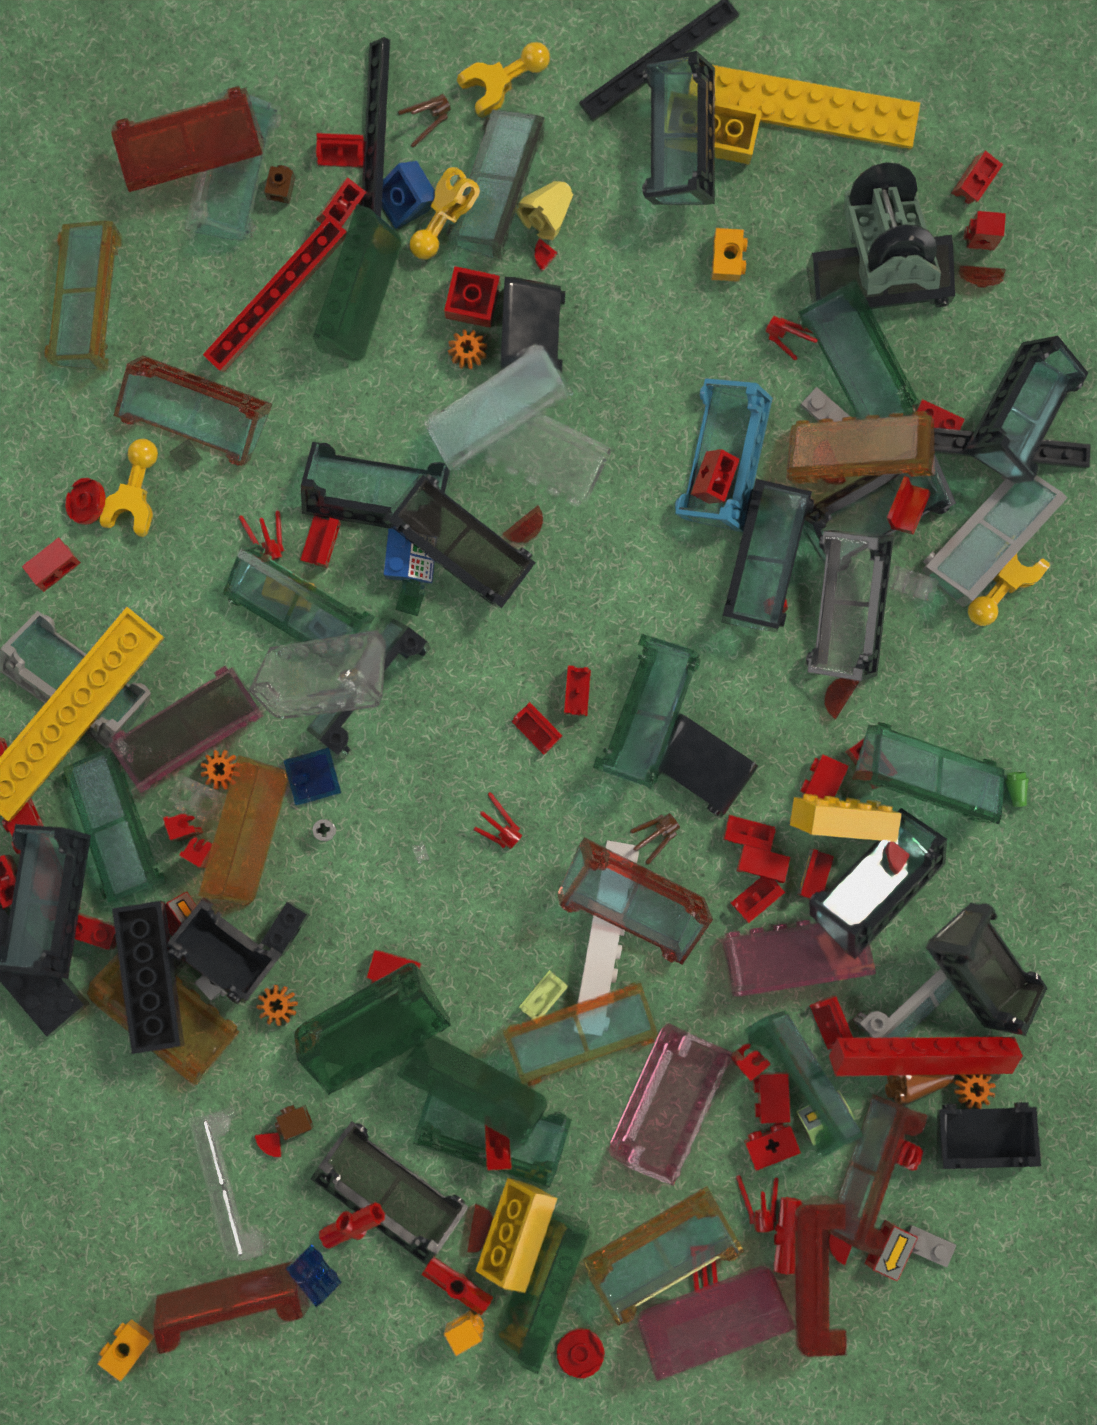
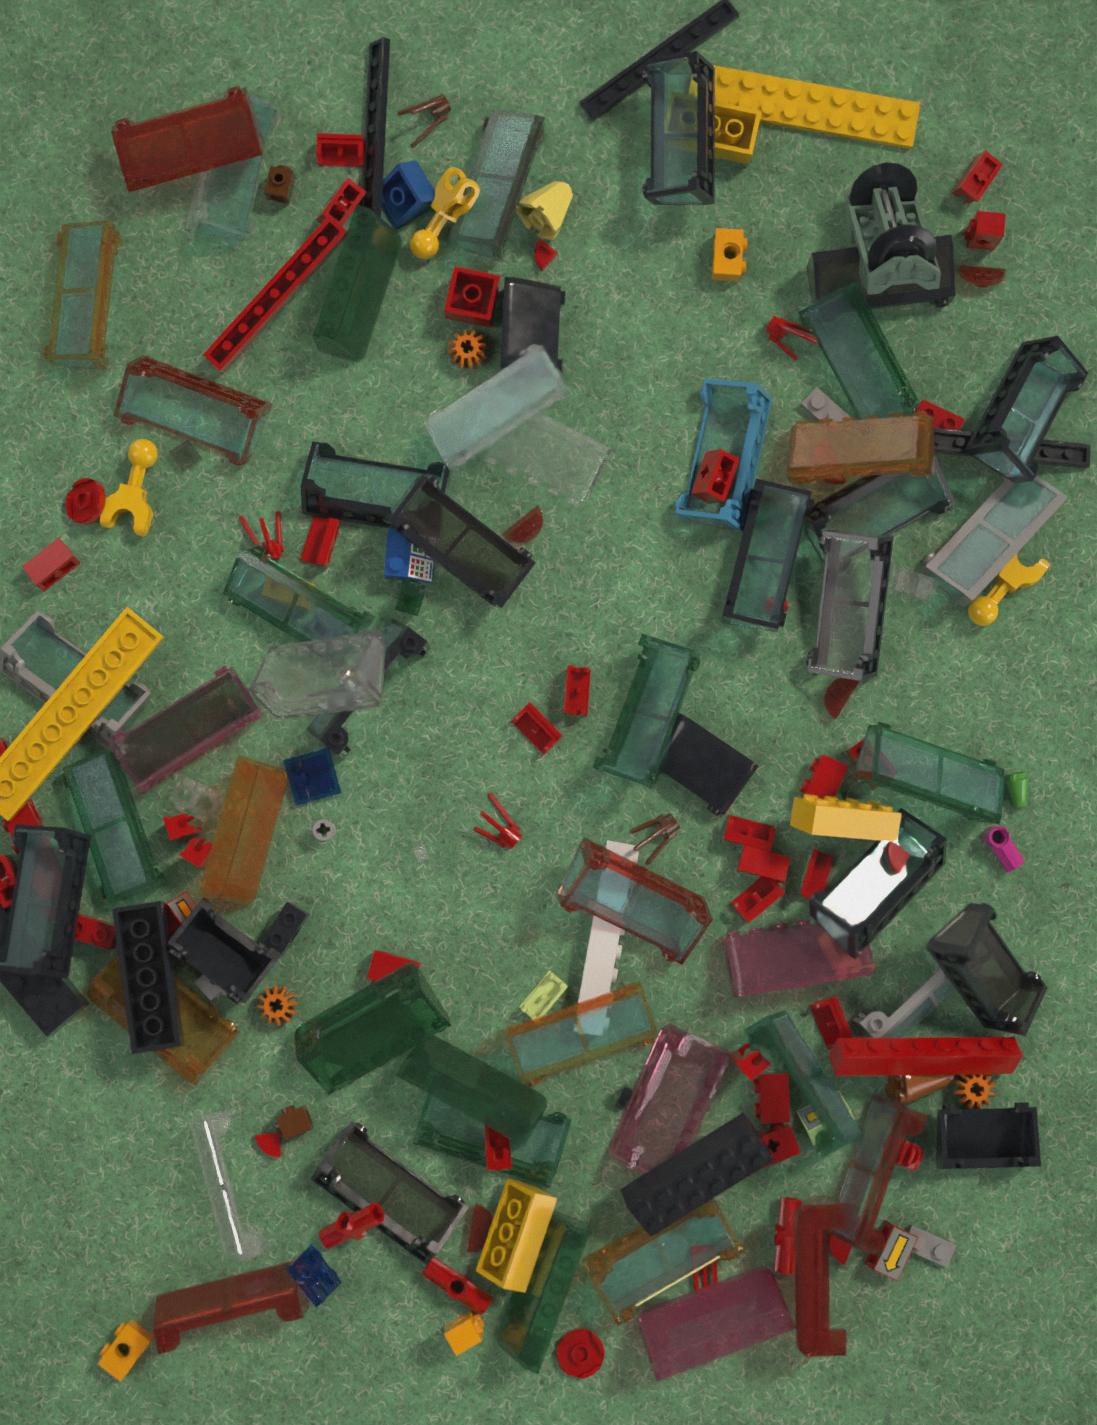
orange gear [201,750,241,790] -> none
yellow piece [457,42,550,118] -> none
red plant [736,1175,779,1232] -> none
red panel [887,476,931,535] -> none
none -> black tile [615,1085,633,1110]
none -> black brick [620,1112,774,1237]
none -> dark pink piece [983,826,1025,872]

